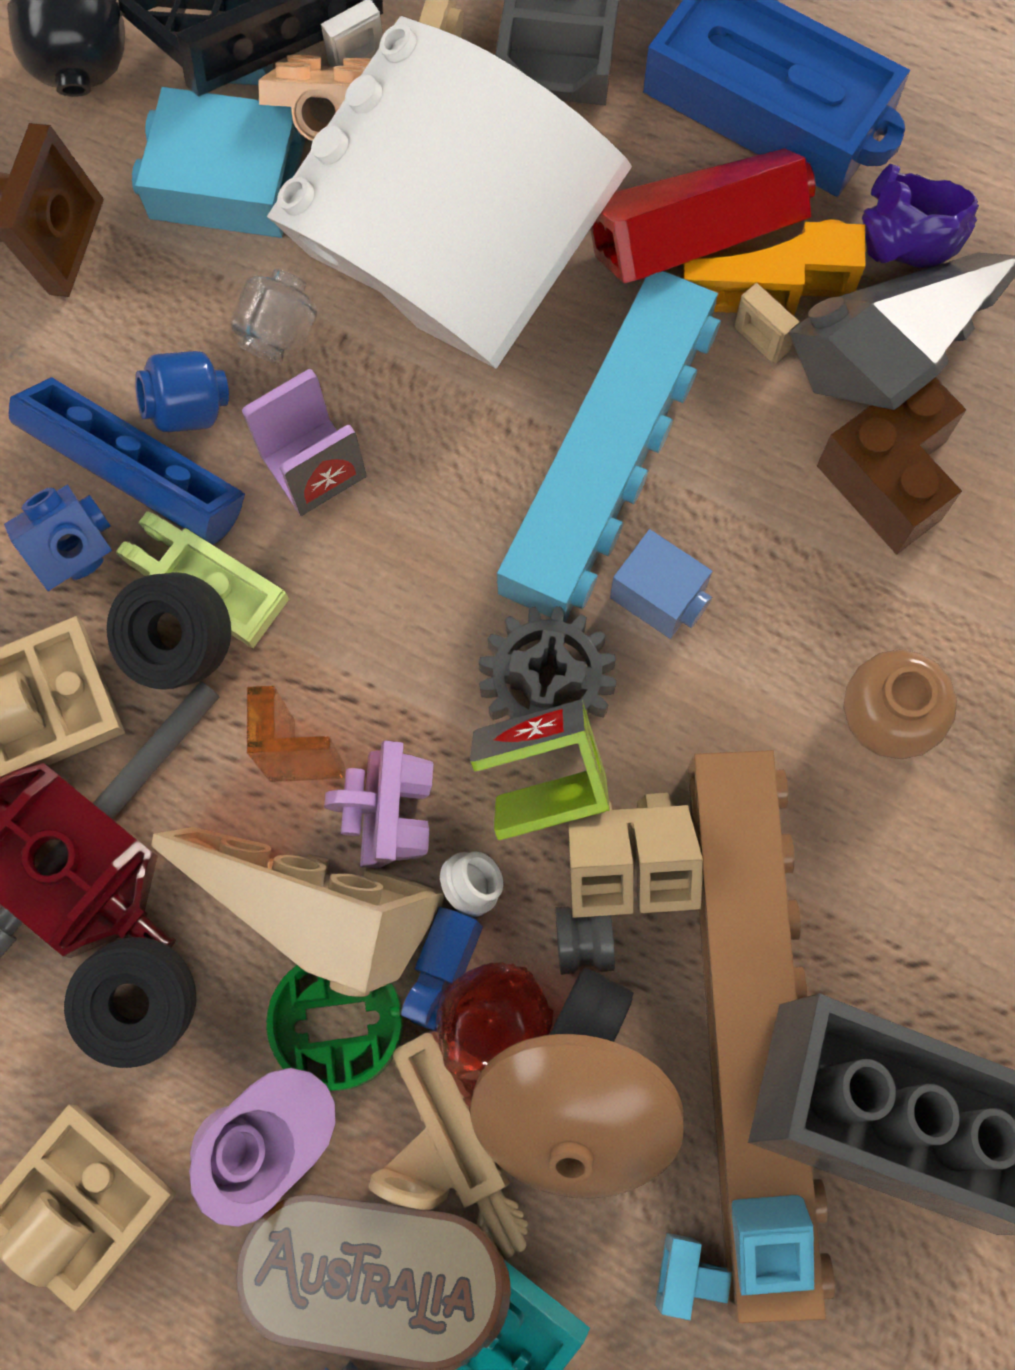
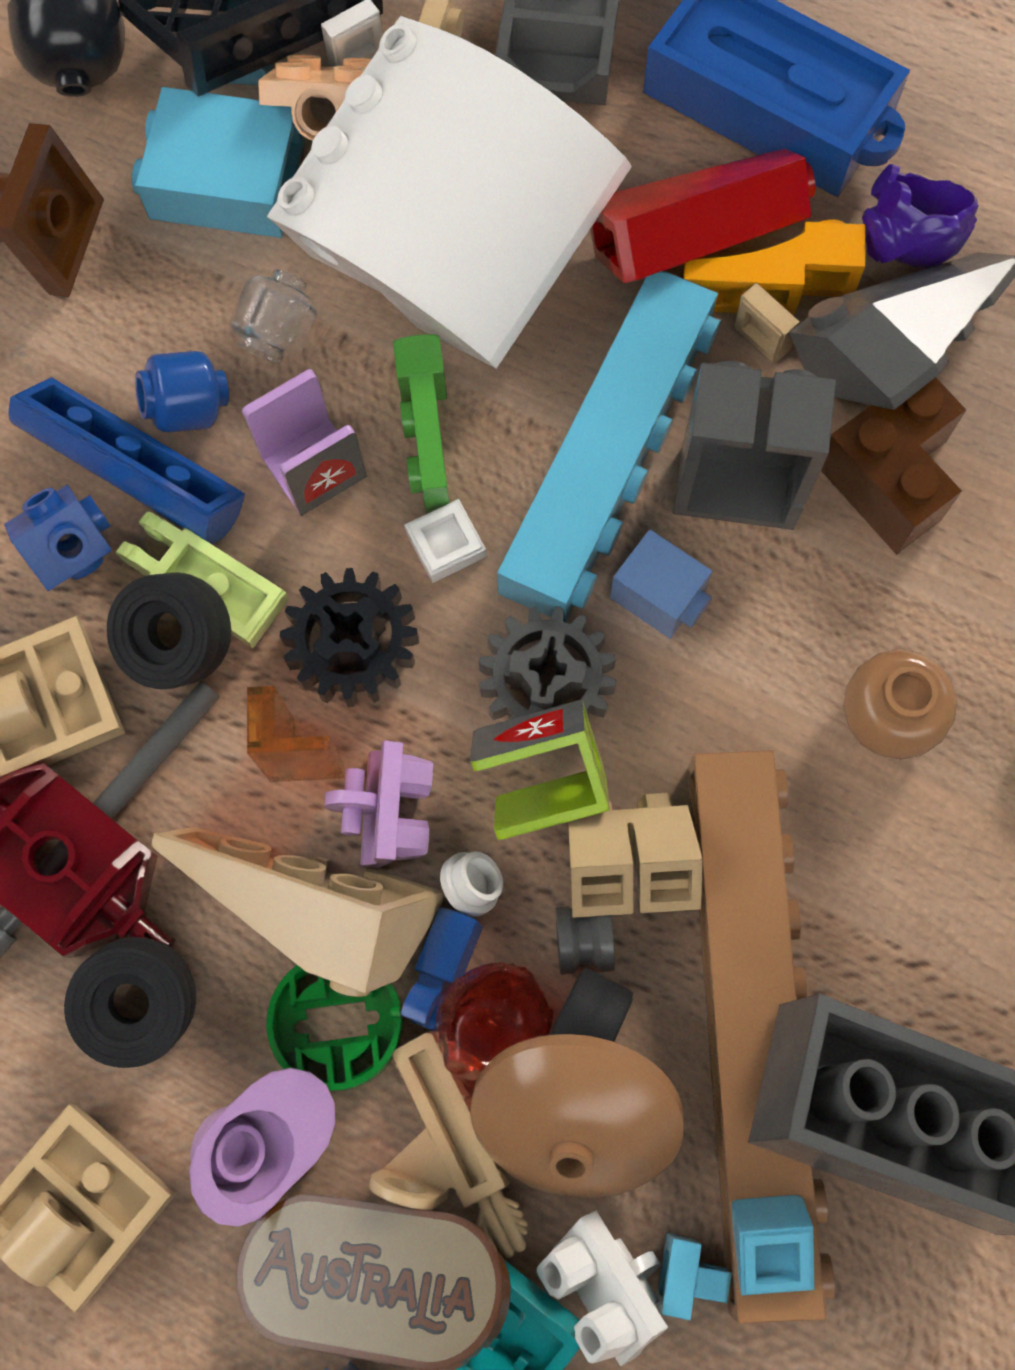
none -> black gear [280,568,419,707]
none -> bright green plate [393,334,449,514]
none -> white tile [404,499,487,583]
none -> white hips [537,1211,668,1367]
none -> dark grey piece [673,361,836,530]

